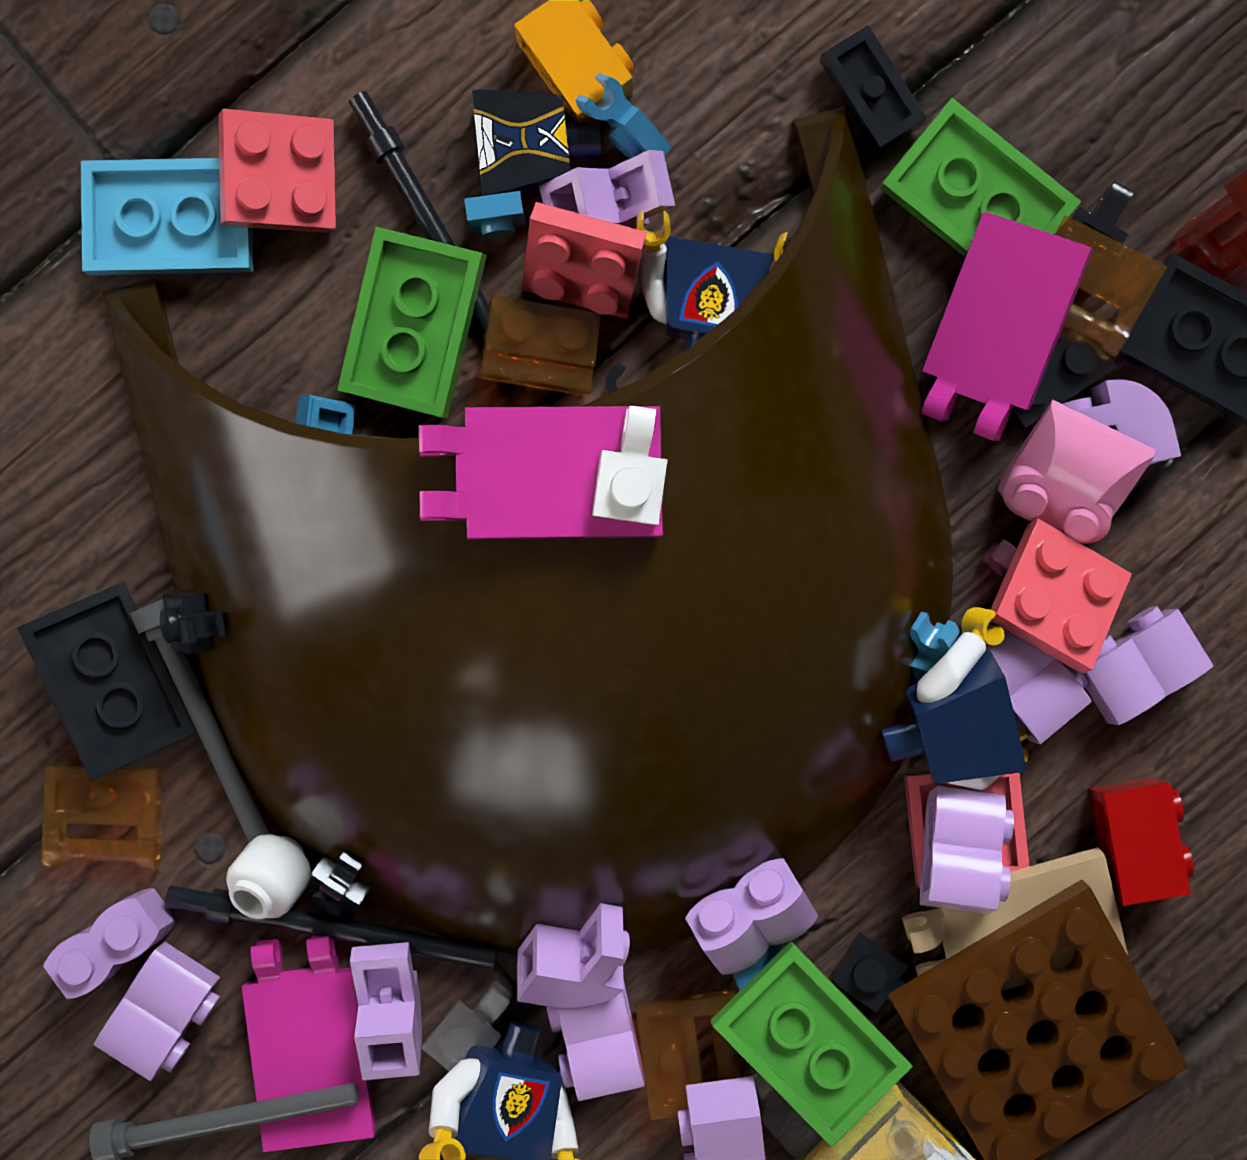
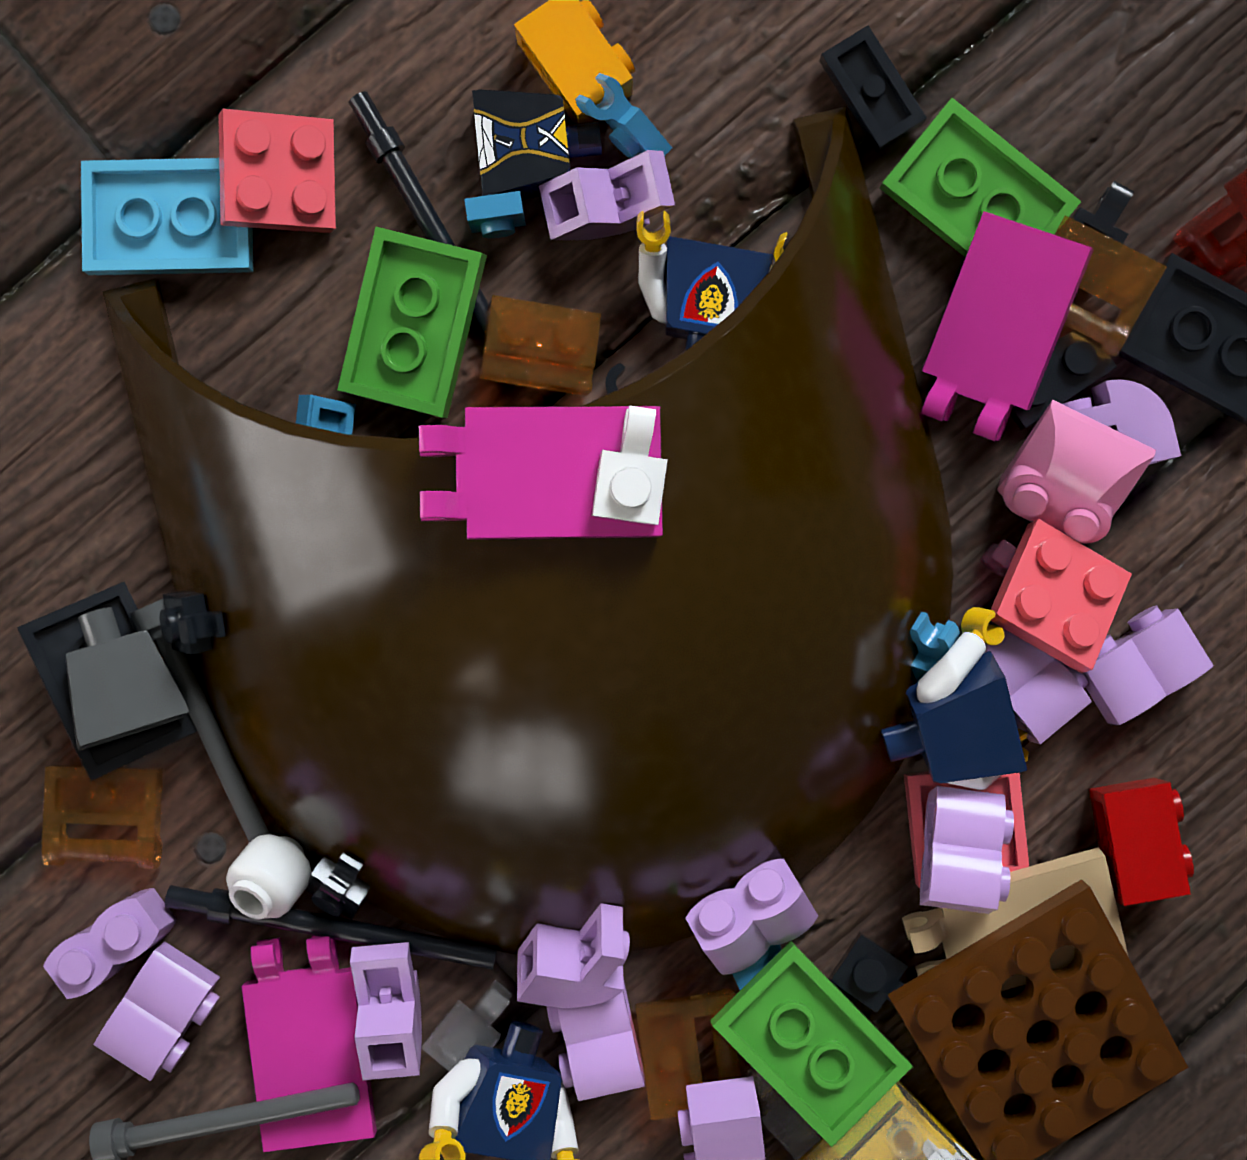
coral plate [521,202,647,319] -> none
none -> dark grey torso [65,607,189,751]

